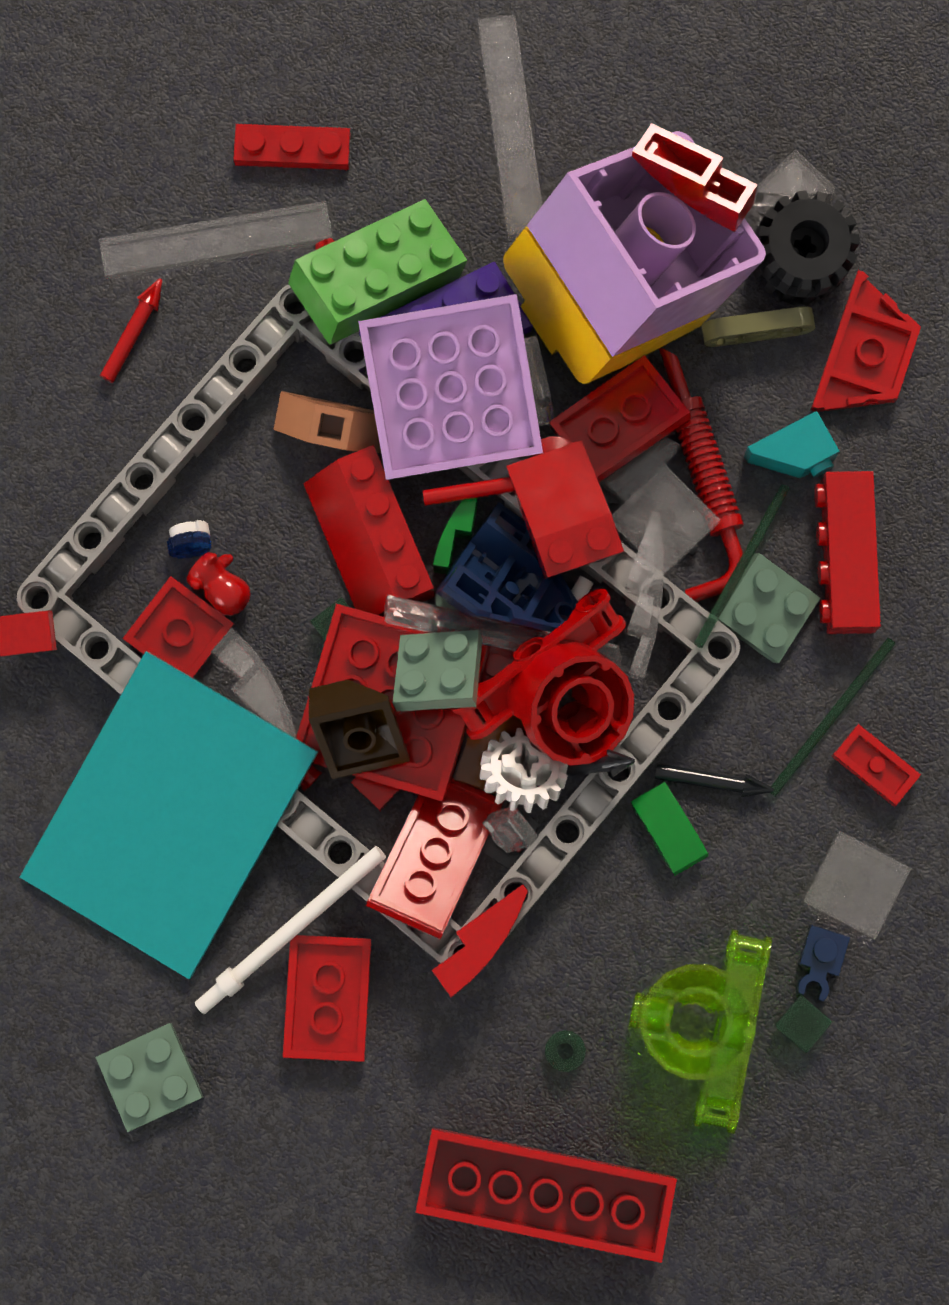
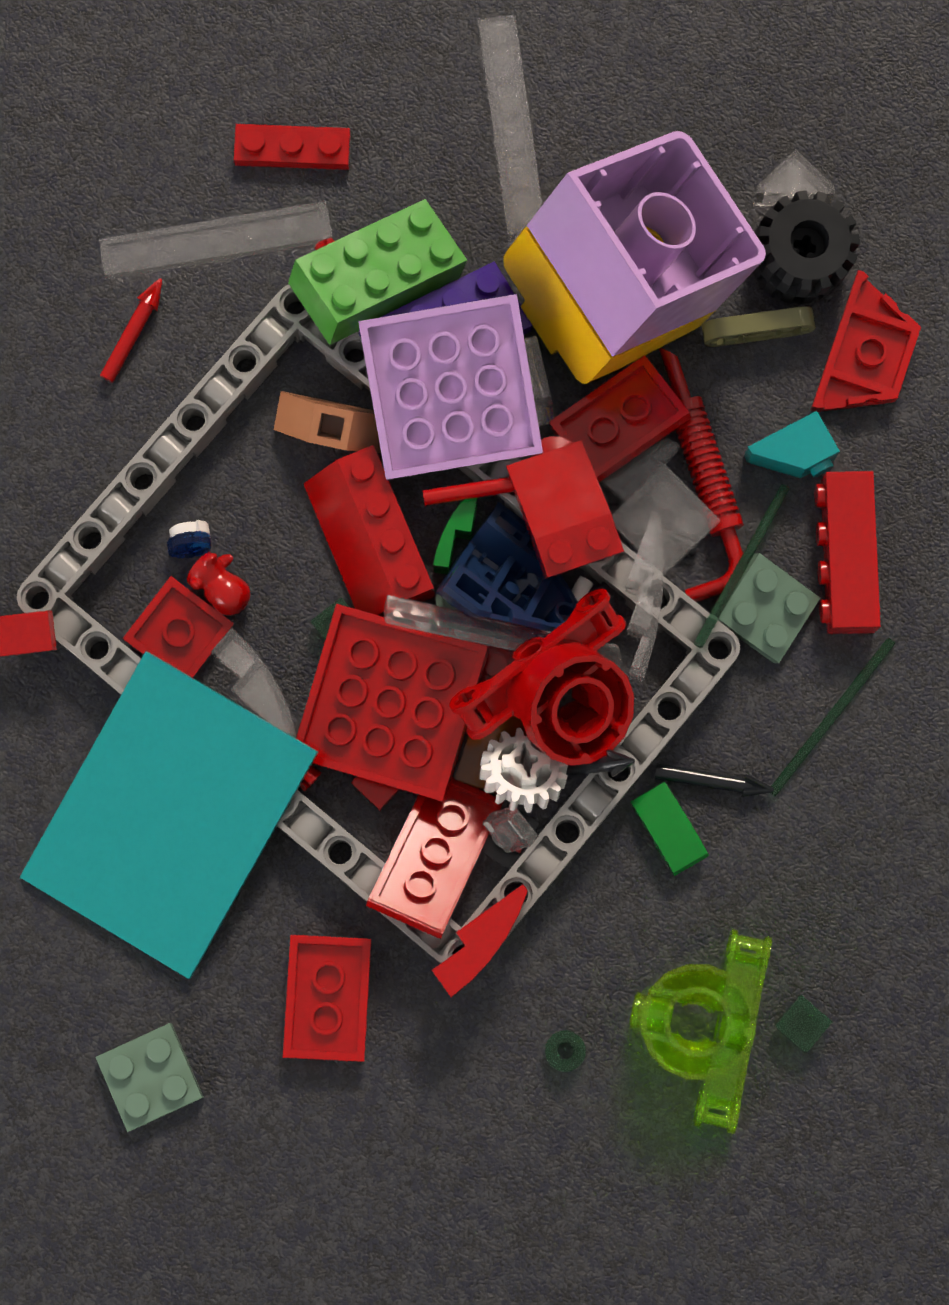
white bar [195,846,386,1014] -> none
dark brown slope [309,680,410,779] -> none
sand green plate [393,630,482,711] -> none
red brick [415,1128,677,1263] -> none
red slope [632,123,758,232] -> none
dark blue plate [796,925,850,1001] -> none
clear tile [802,831,911,940] -> none
red plate [832,724,921,807] -> none

